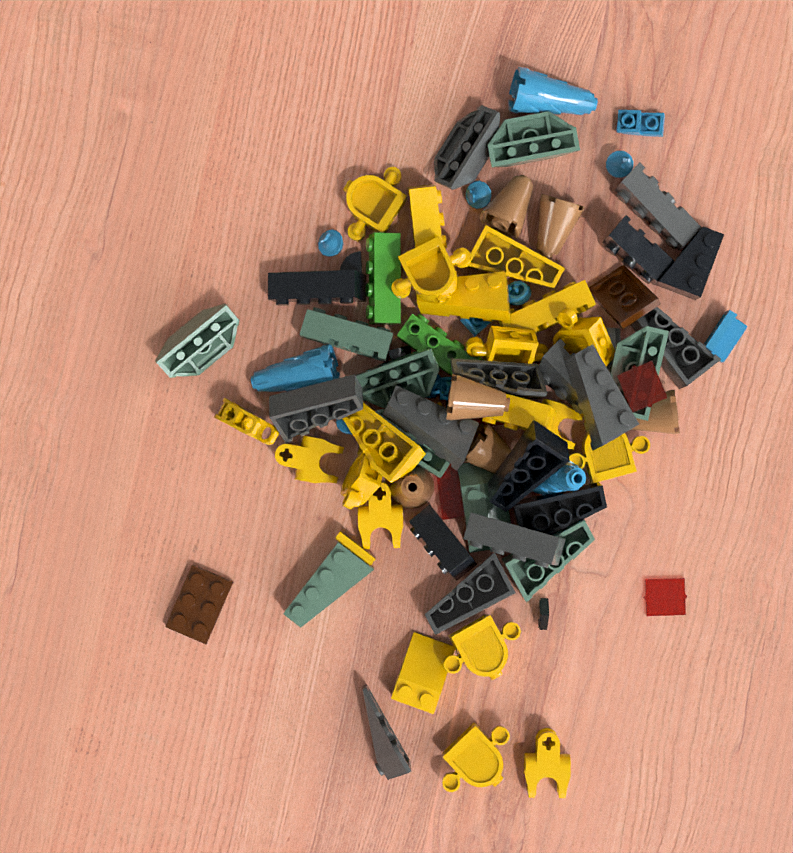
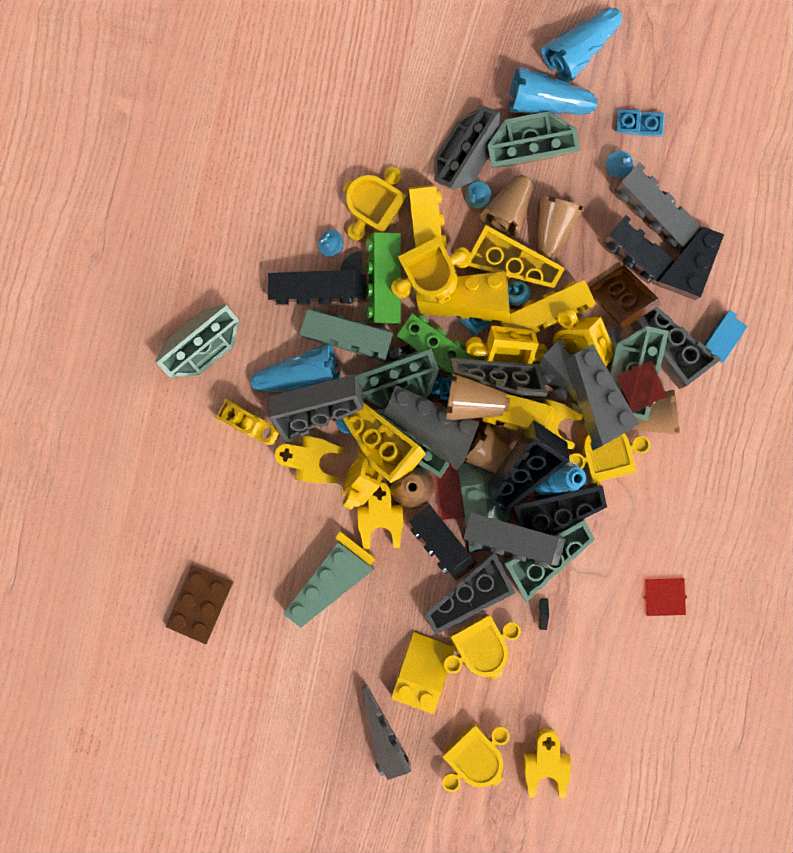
none -> dark azure cone [541,7,622,83]

